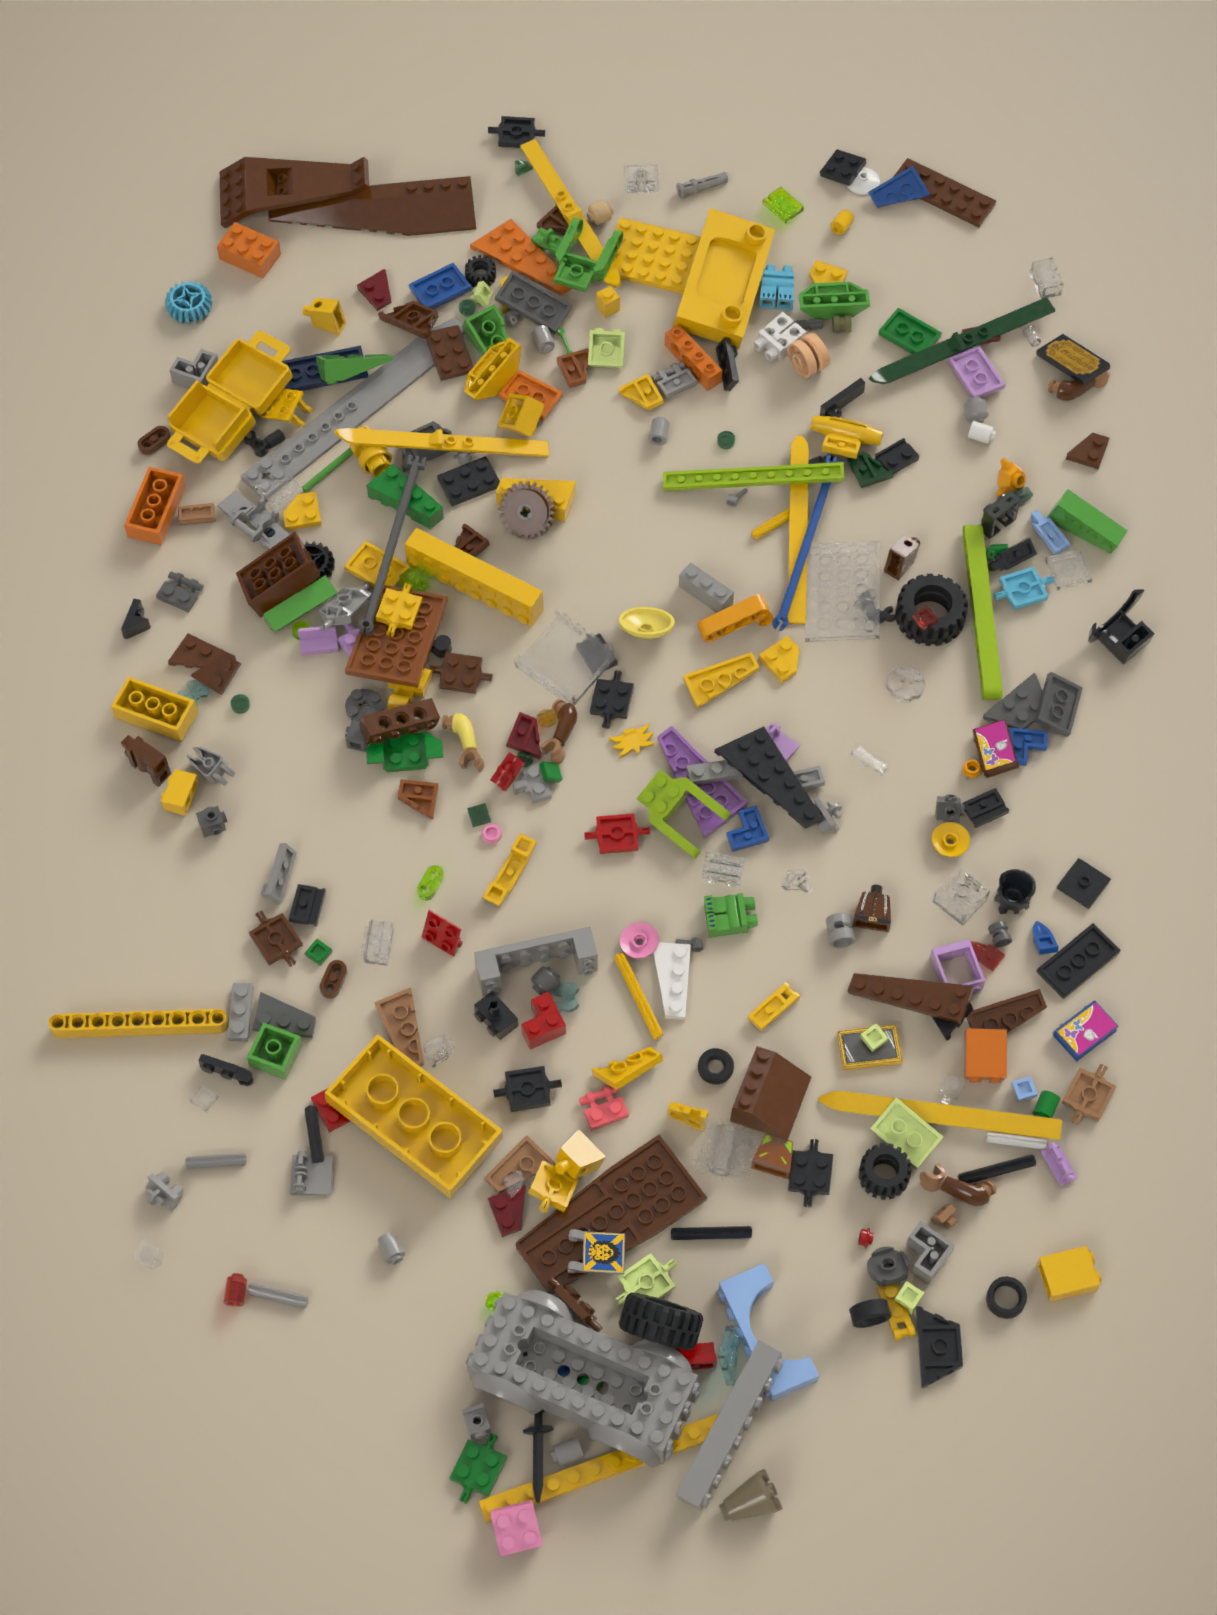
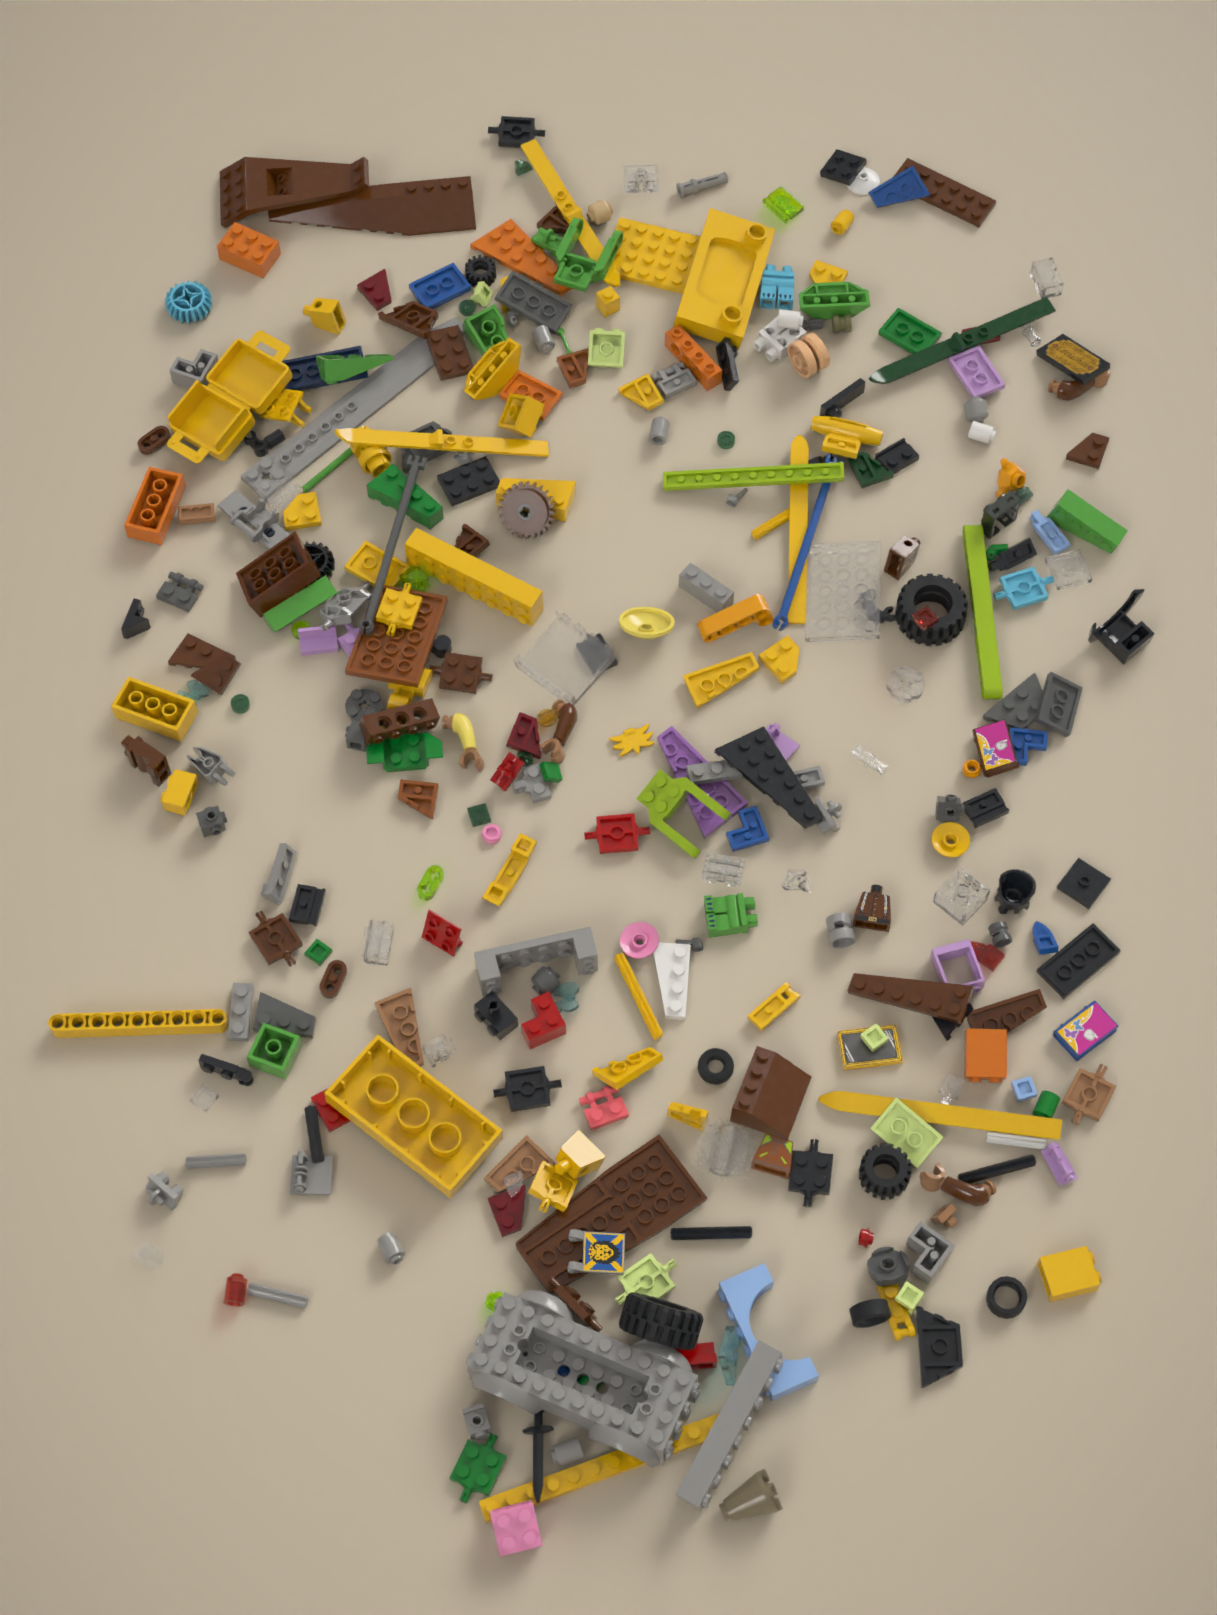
black plate [590,670,634,729] -> none
none -> white brick [777,309,804,329]

